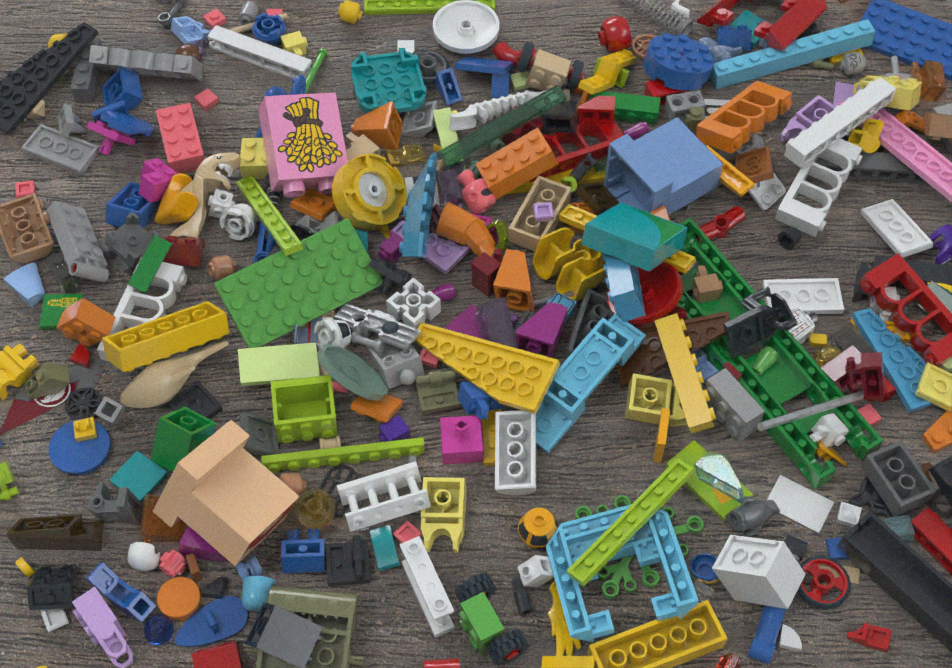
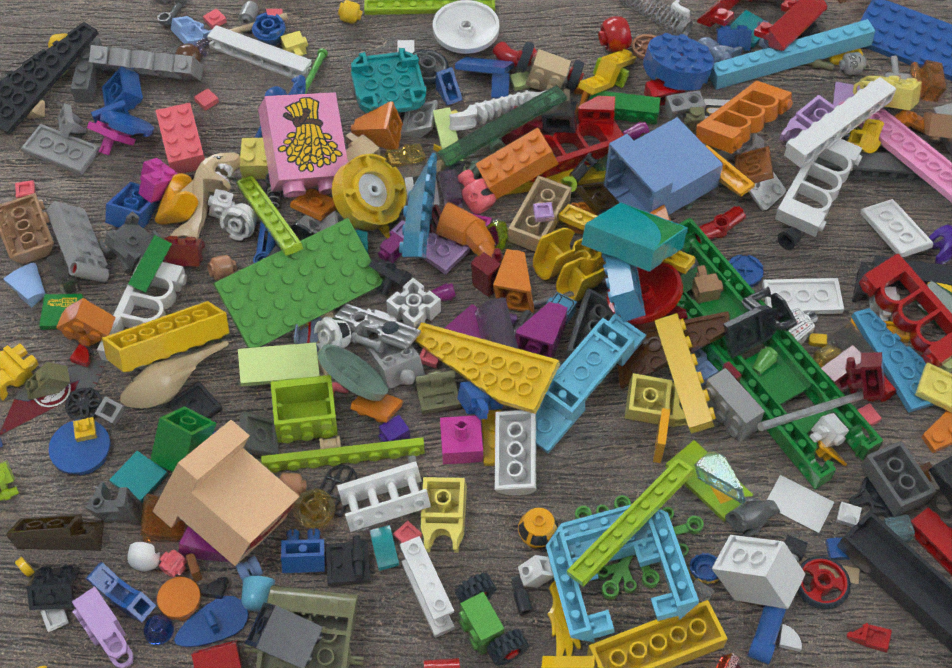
none -> blue tile [729,254,763,288]

